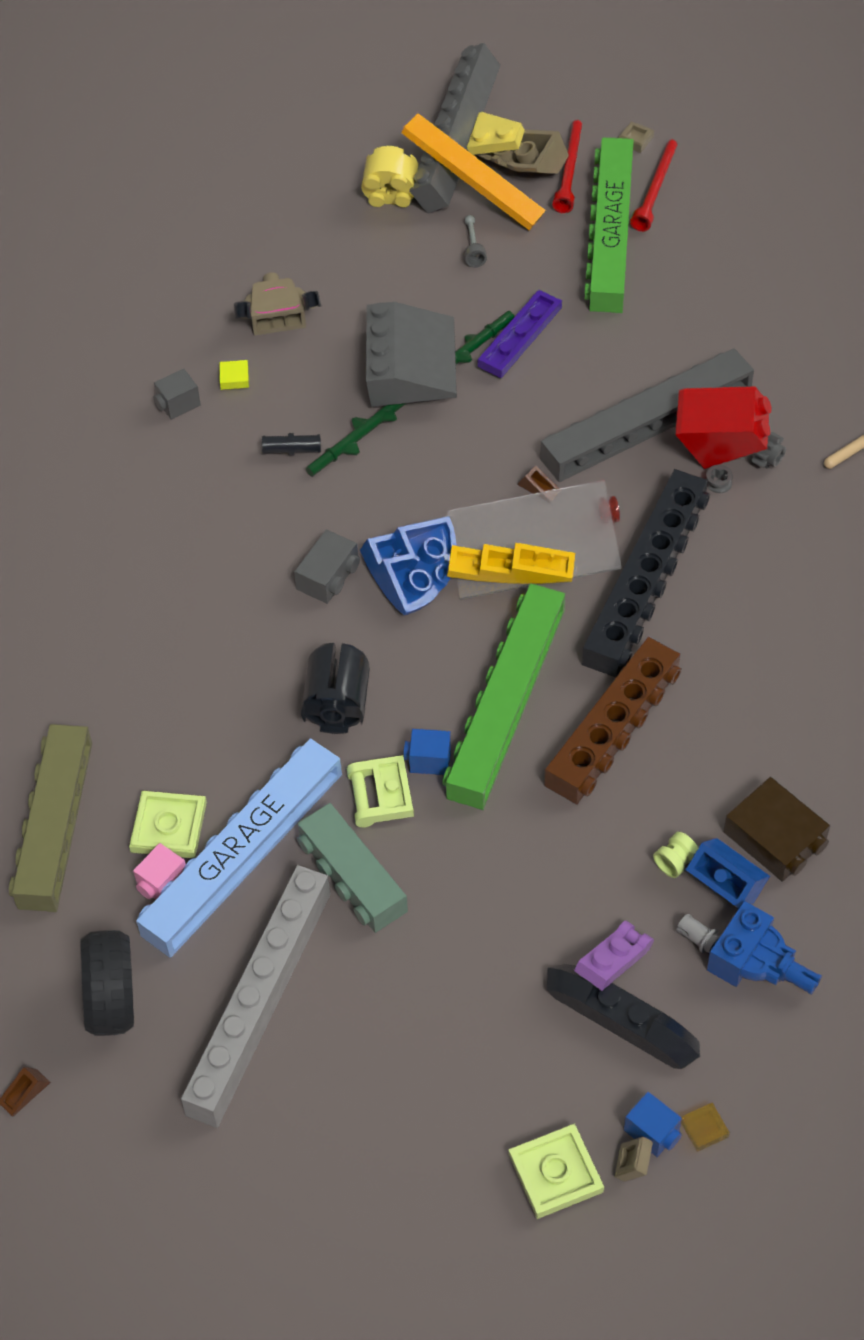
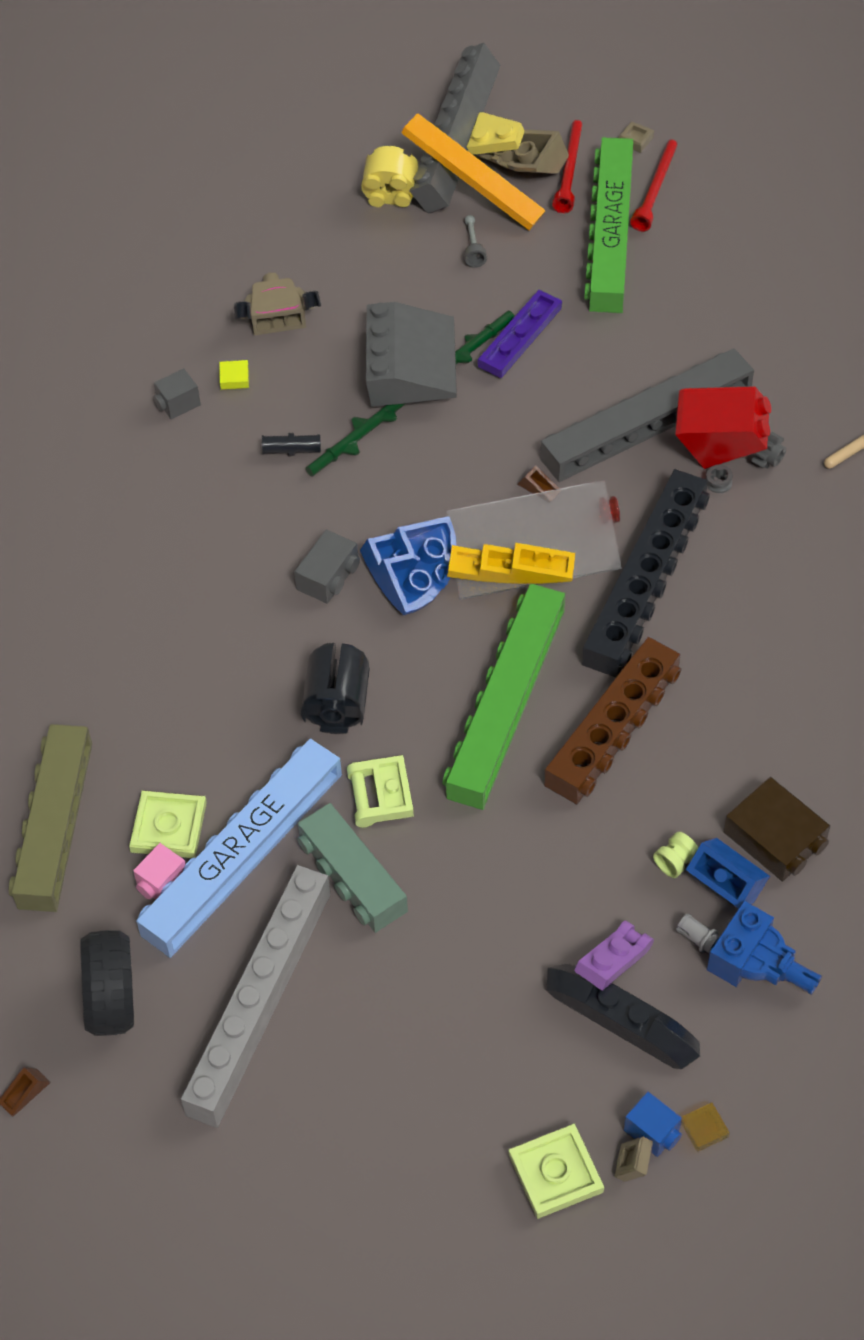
blue brick [404,729,451,775] -> none

